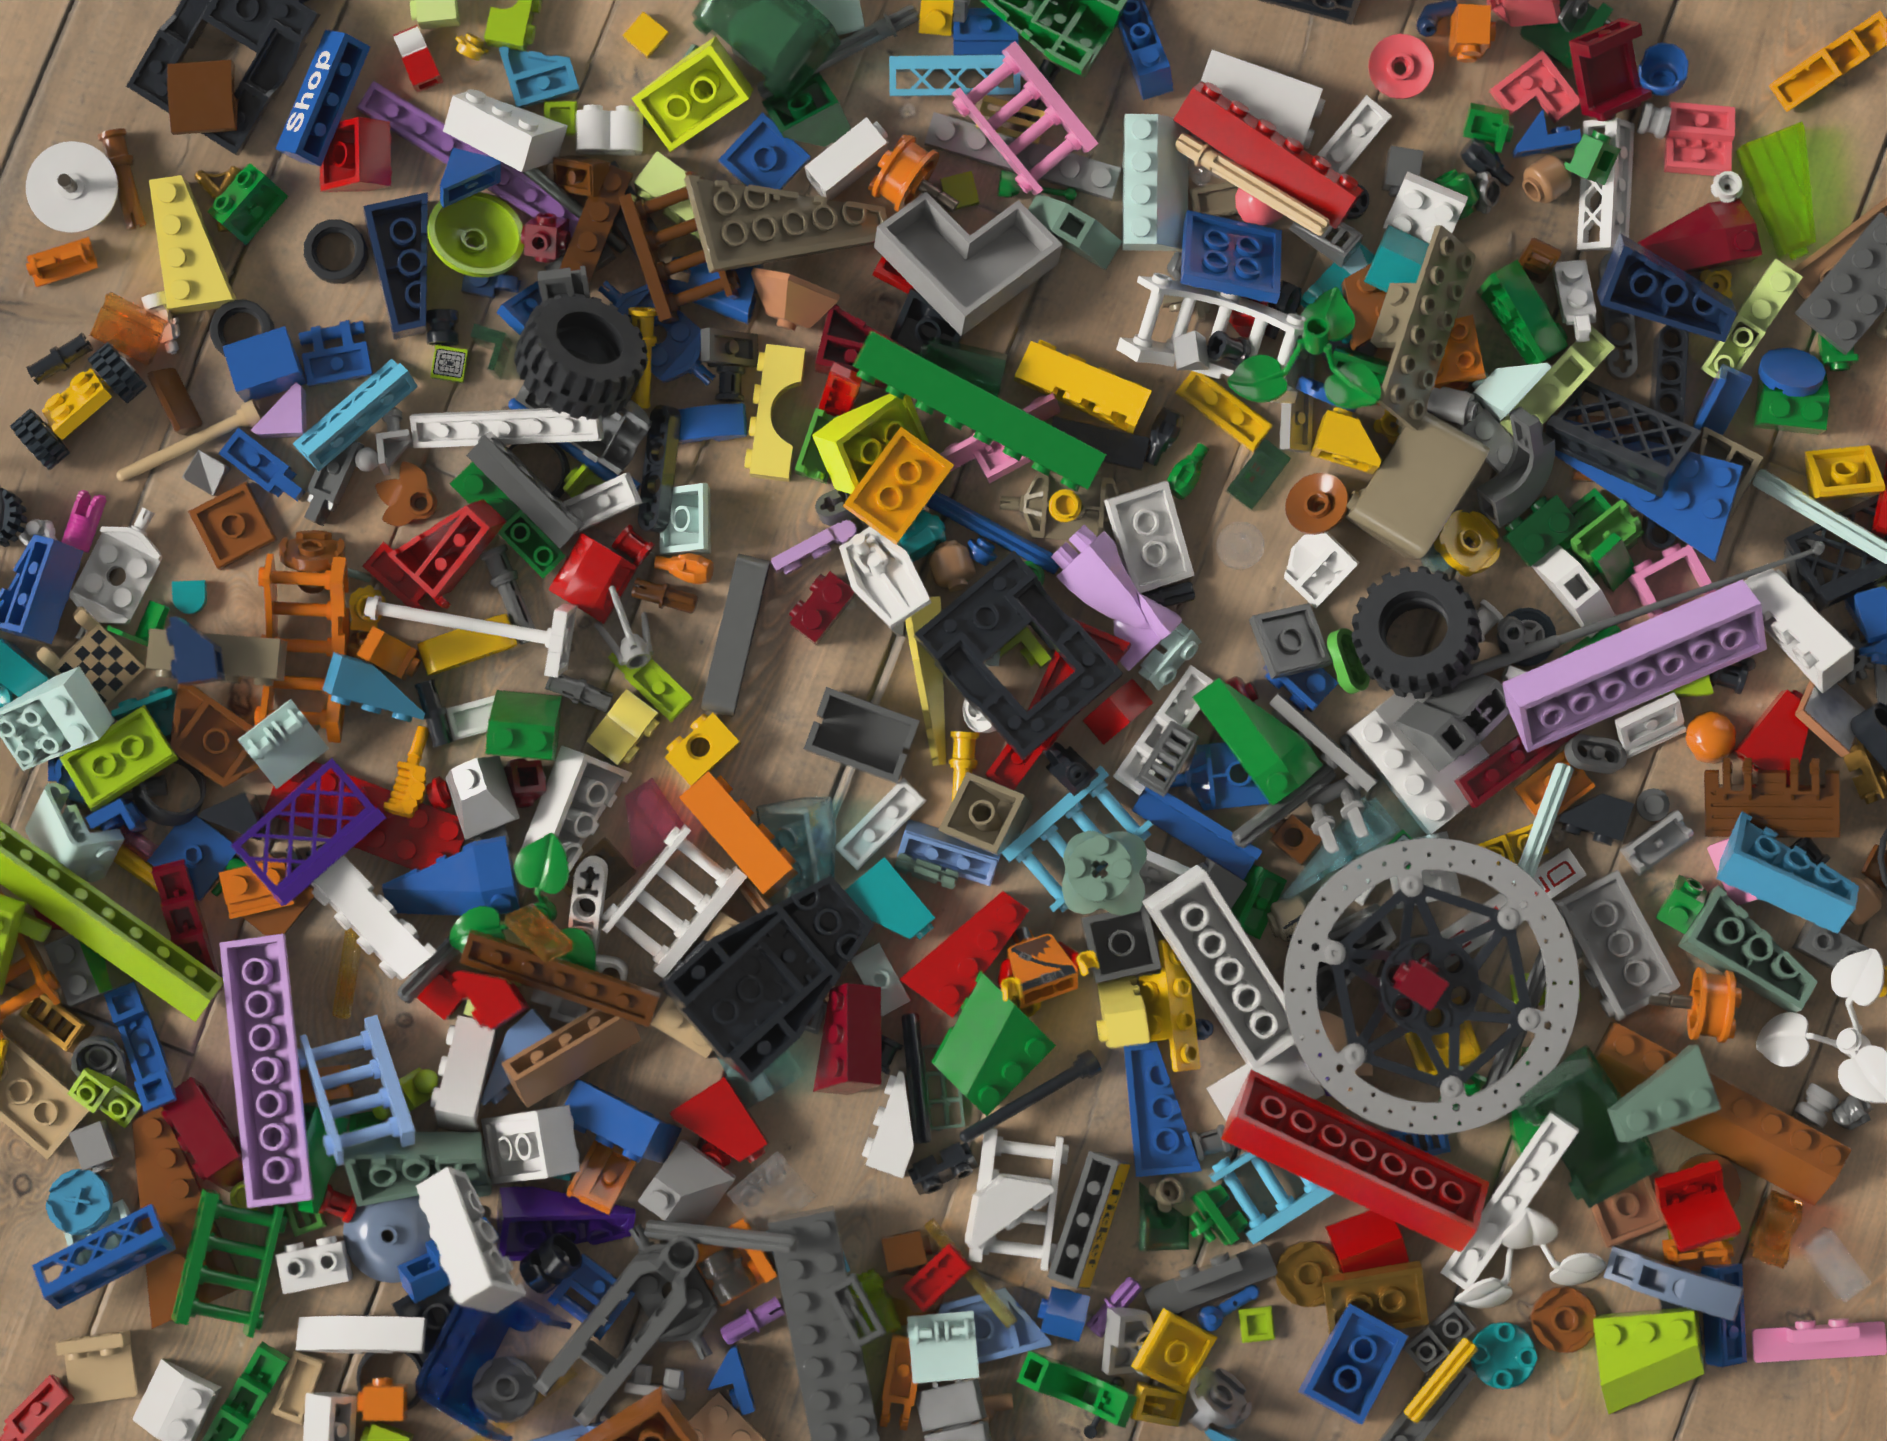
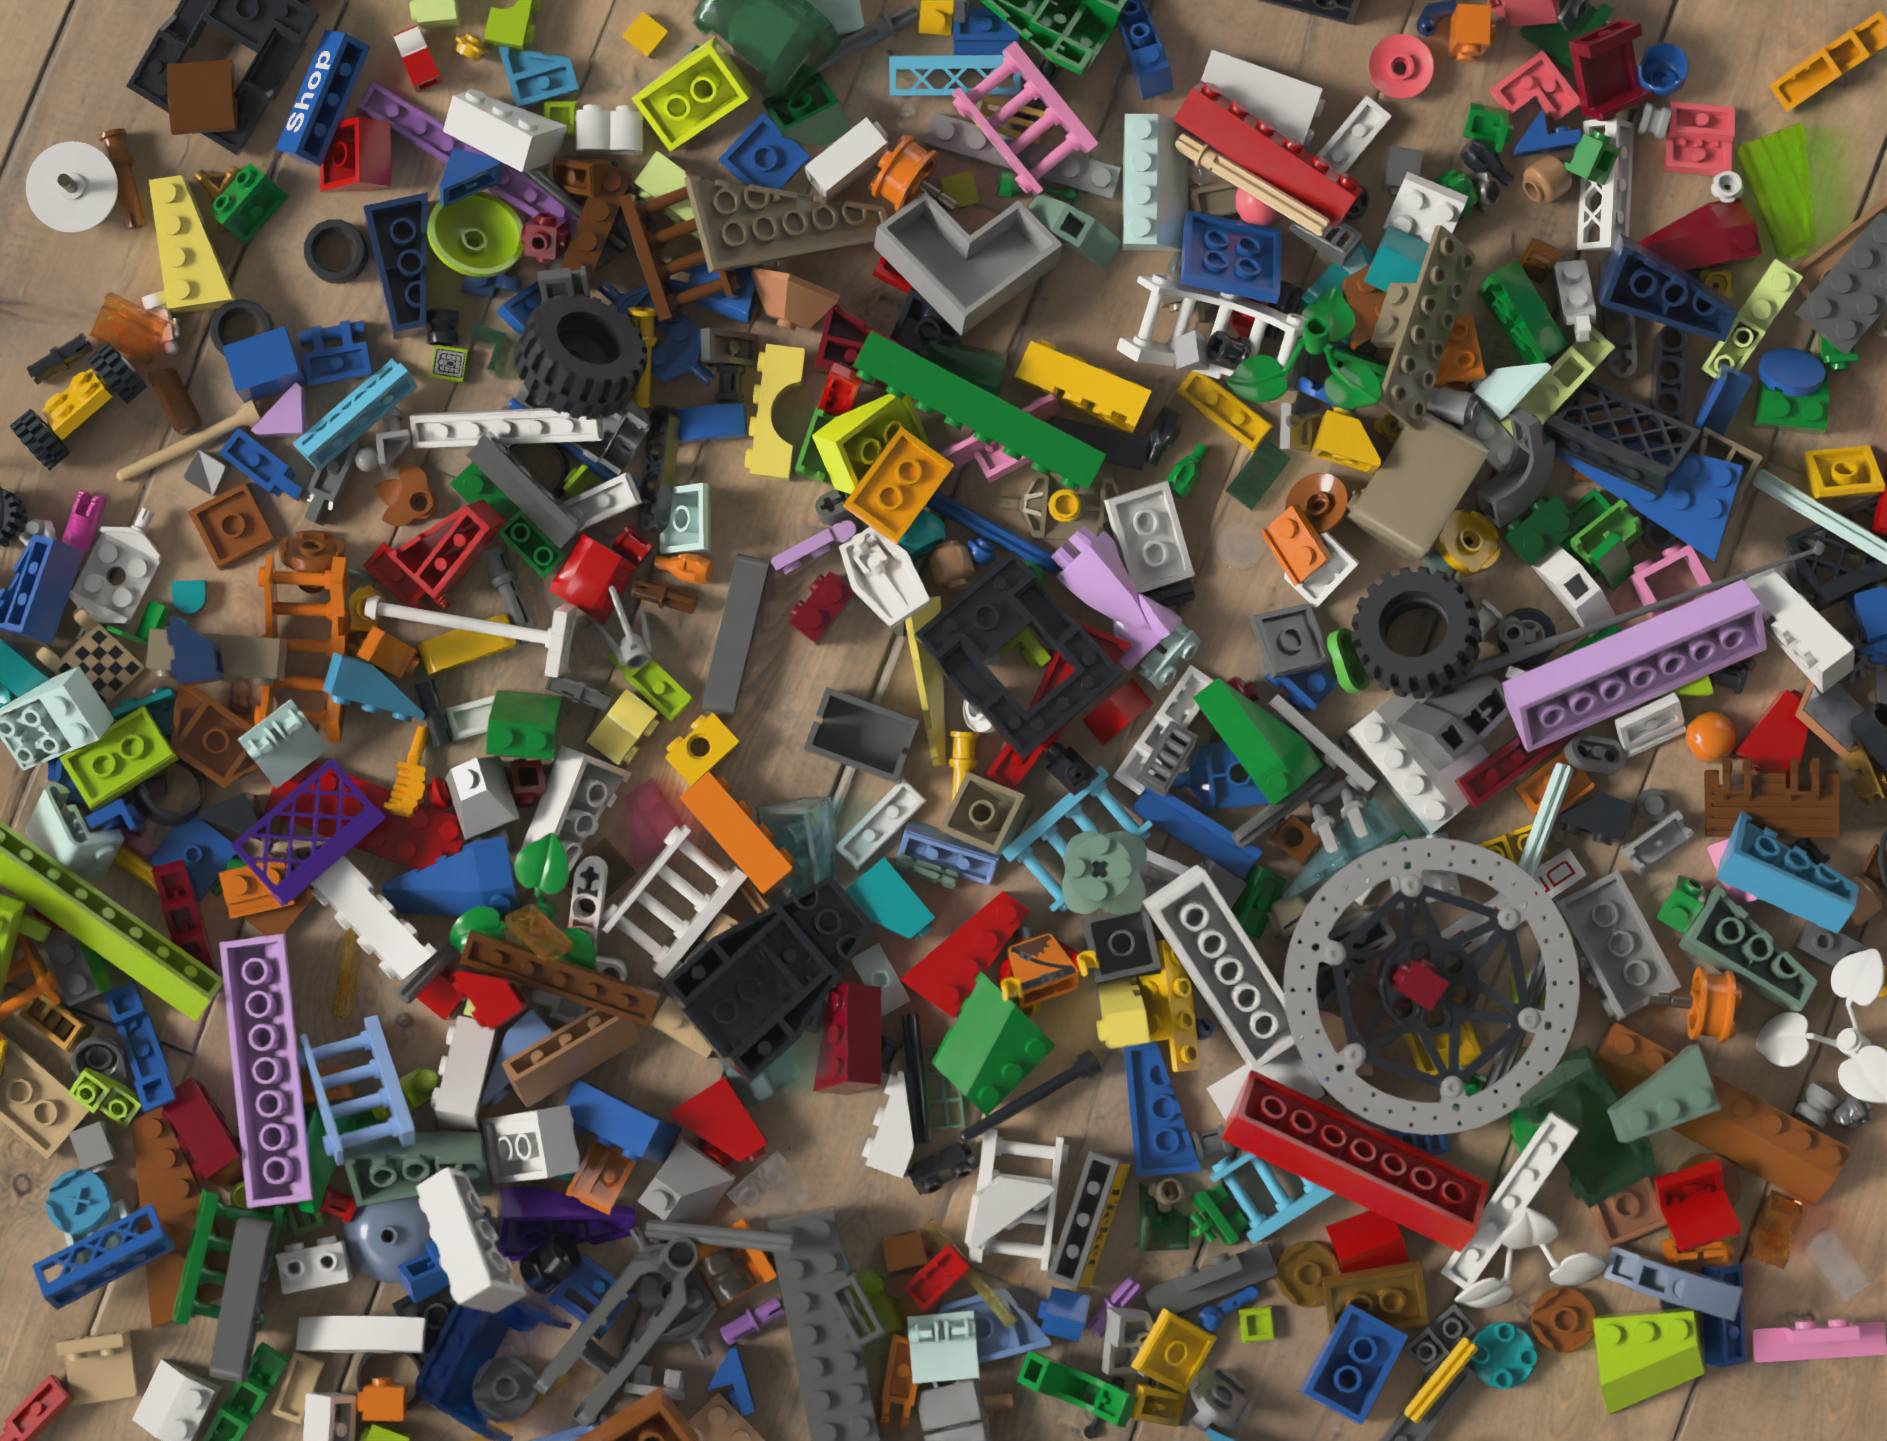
orange hinge [26,237,99,288] -> none
none -> dark grey beam [209,1215,276,1383]
none -> orange plate [1260,504,1333,586]
none -> dark grey hinge [1286,404,1339,428]

